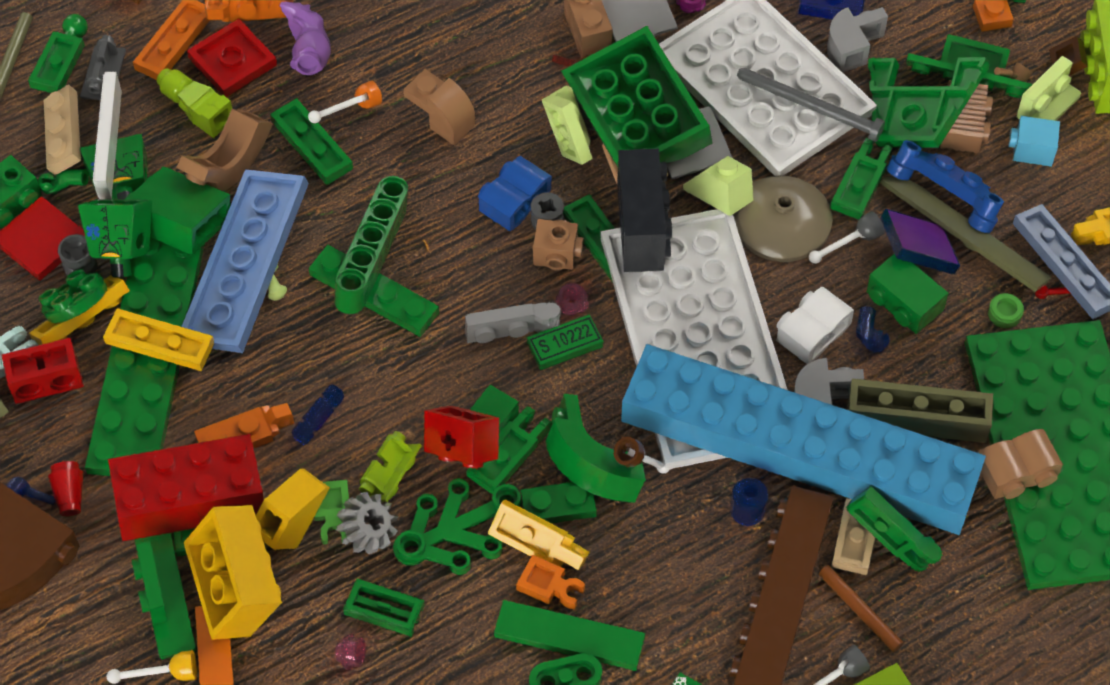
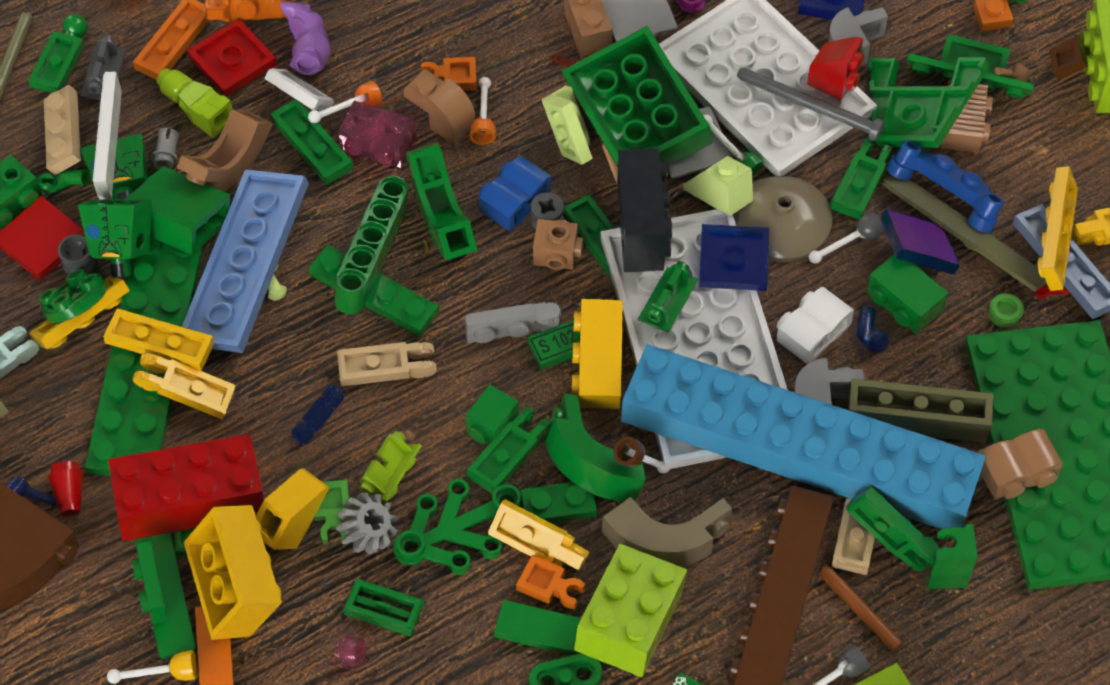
red brick [2,337,84,404] -> none
orange hinge [194,403,294,448] -> none
red brick [424,405,499,468] -> none
clear pink plate [555,283,589,316] -> none
clear blue brick [730,478,768,526] -> none
medium azure brick [1008,116,1060,167] -> none
yellowish green bracket [1016,56,1081,121] -> none
none -> yellow hinge [132,353,236,420]
none -> light grey pin [151,128,179,170]
none -> white tile [264,68,334,111]
none -> tan hinge [337,342,437,387]
none -> clear pink brick [339,100,416,168]
none -> green arch [405,142,478,261]
none -> orange plate [421,57,477,91]
none -> orange hinge [470,77,496,145]
none -> yellow brick [572,299,623,409]
none -> lime brick [574,543,687,678]
none -> dark tan arch [602,497,732,567]
none -> green hinge [638,261,698,333]
none -> clear blue tile [699,224,769,291]
none -> hinge [703,115,764,177]
none -> red slope [807,36,864,101]
none -> green hinge [926,524,978,589]
none -> yellow plate [1038,166,1078,291]

